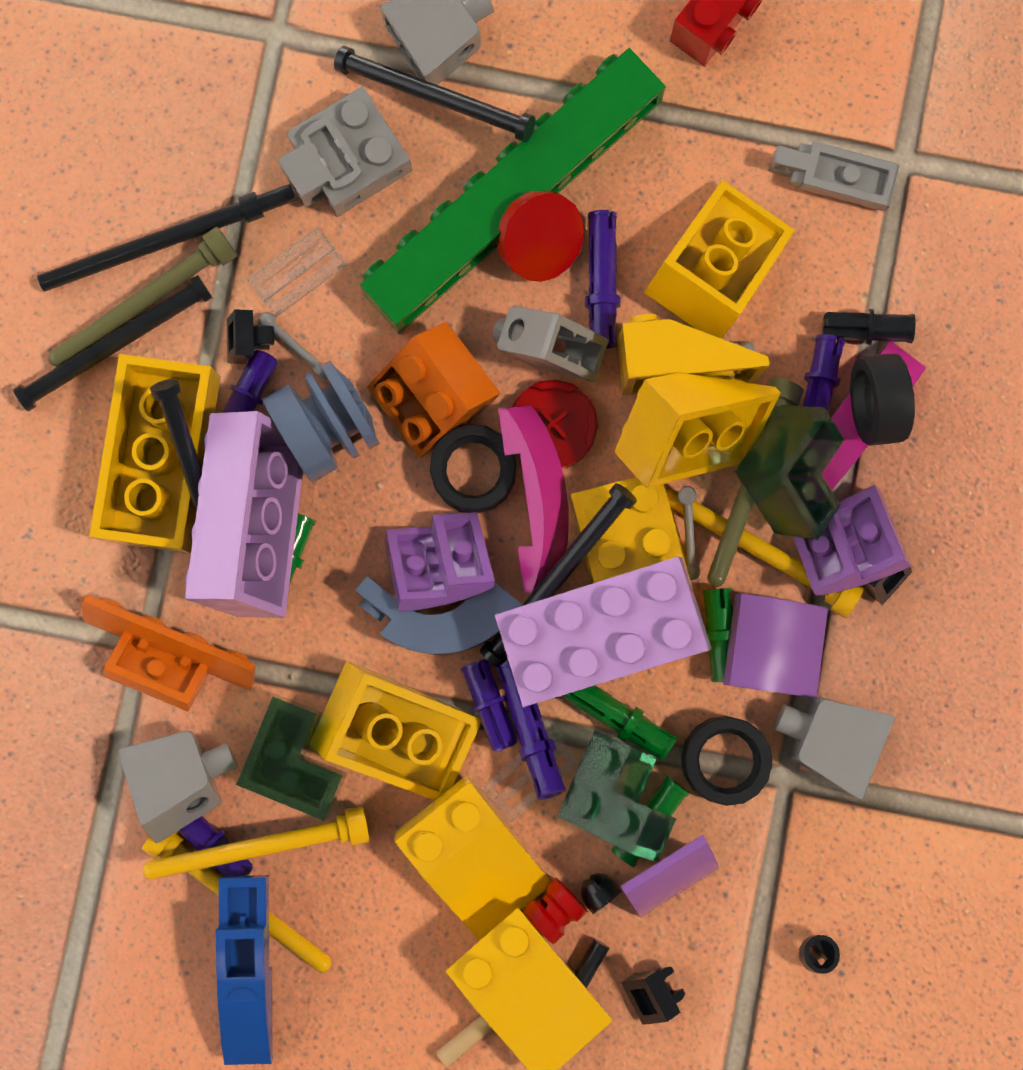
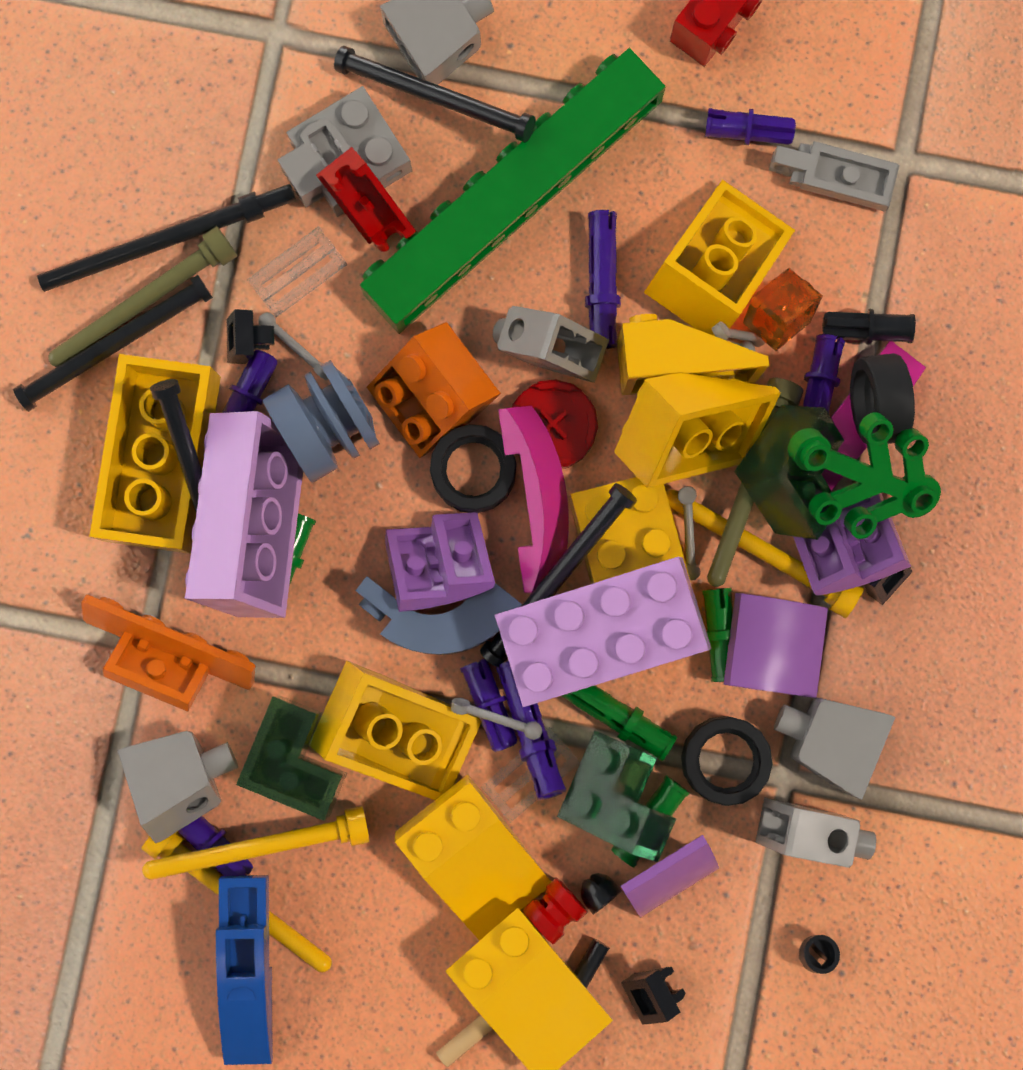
red tile [497,190,584,282] -> none
none -> red hinge [316,147,416,252]
none -> light grey hinge [451,698,542,740]
none -> dark purple axle [705,108,796,145]
none -> light grey hinge [712,321,767,347]
none -> clear orange brick [743,268,823,351]
none -> light grey torso [755,797,876,868]
none -> green plant [788,412,941,539]

